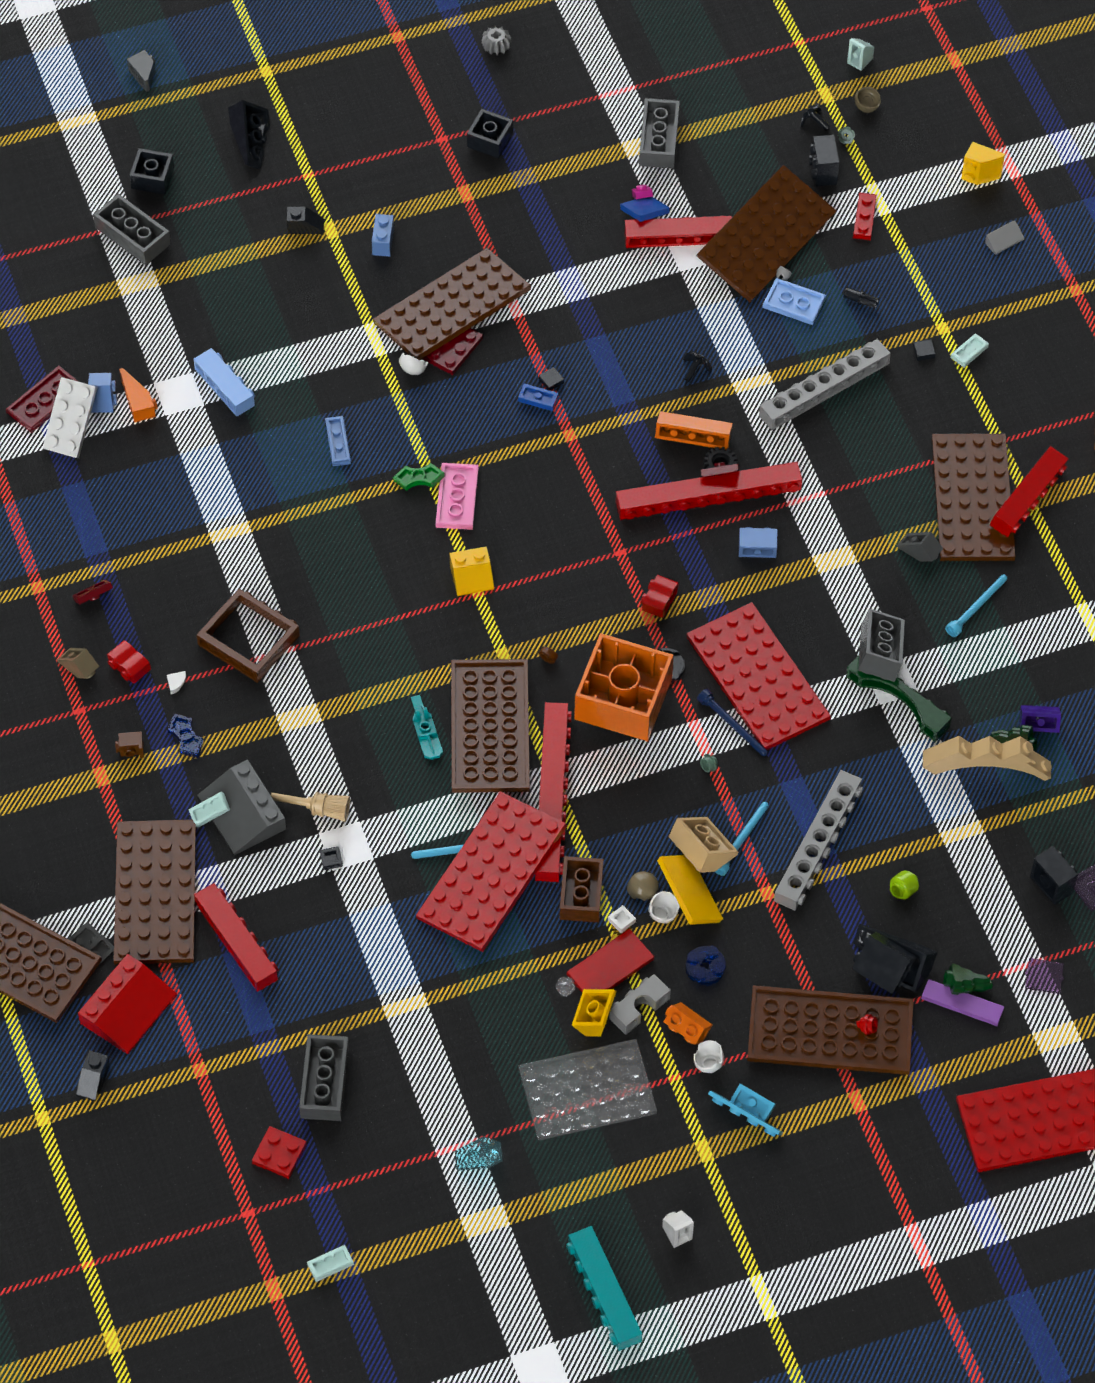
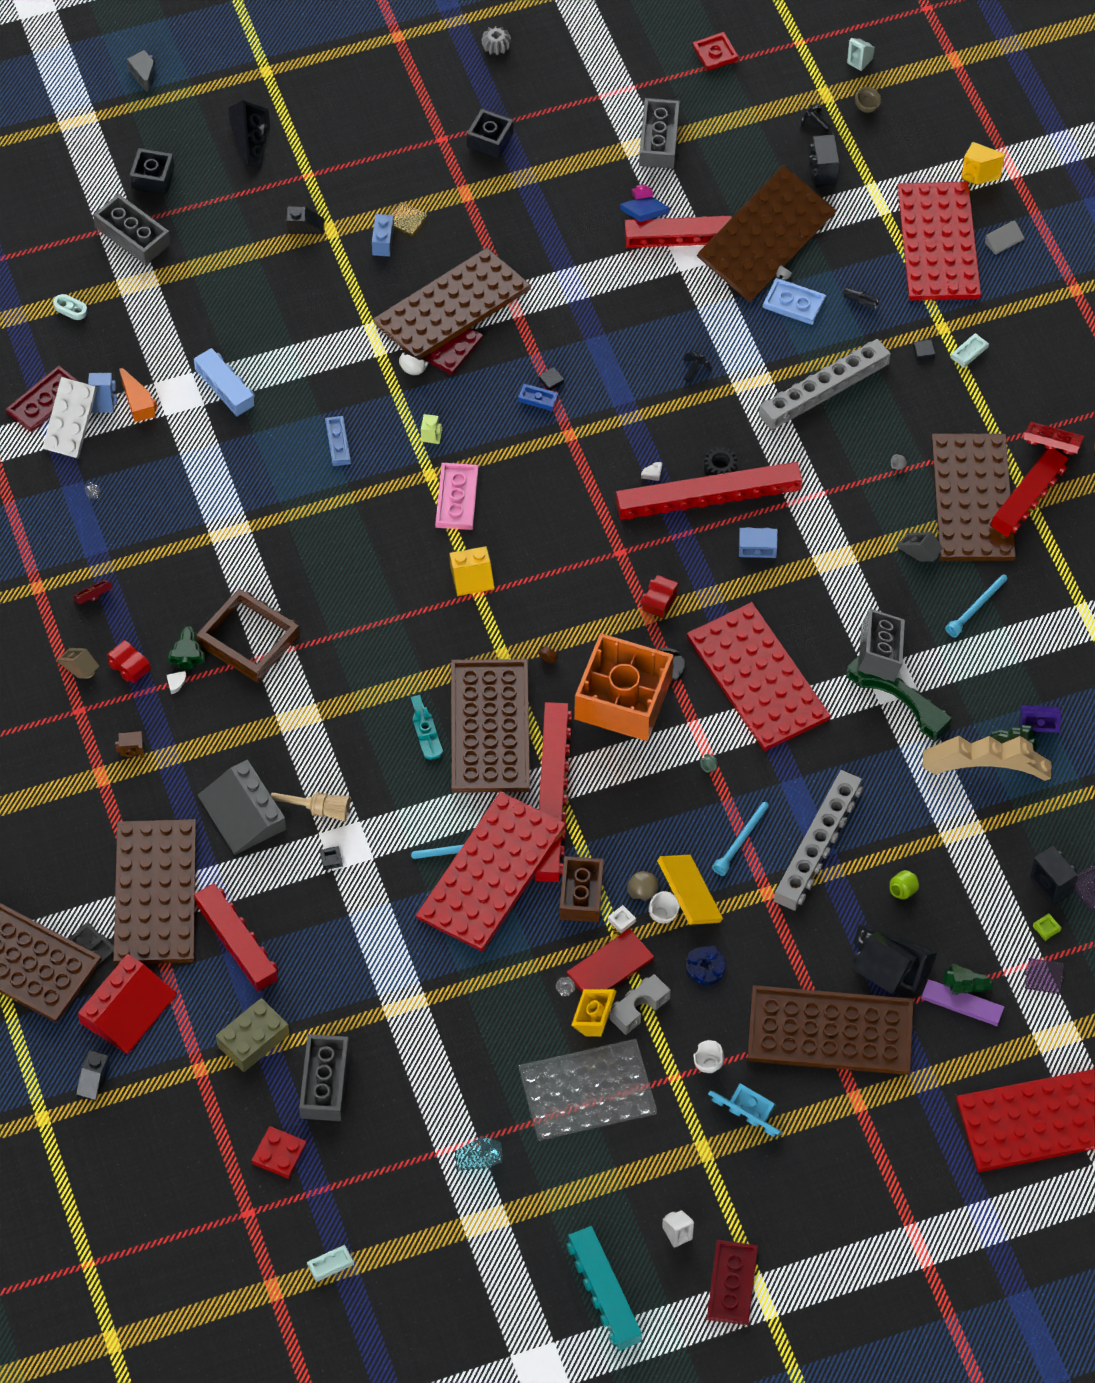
clear blue tile [167,714,204,758] -> none
light aqua plate [189,792,230,828] -> none
green tile [393,463,445,491] -> none
orange brick [655,411,733,450] -> none
orange brick [664,1002,712,1045] -> none
tan slope [669,817,739,873] -> none
dark blue piece [697,689,768,756] -> none
plate [701,462,740,477] -> none
sand green plate [838,127,855,144] -> none
red plate [853,192,877,240] -> none
red plate [856,1014,878,1035] -> none
none -> light aqua plate [53,294,87,320]
none -> clear plate [84,482,100,500]
none -> dark green rock [167,626,205,670]
none -> olive brick [216,998,289,1072]
none -> clear yellow piece [391,202,428,236]
none -> yellowish green brick [421,414,442,444]
none -> white tile [641,462,662,481]
none -> red plate [692,32,738,71]
none -> dark red tile [707,1240,758,1325]
none -> light grey hinge [891,454,907,470]
none -> red plate [897,182,981,301]
none -> red plate [1023,422,1084,455]
none -> lime tile [1033,913,1061,941]

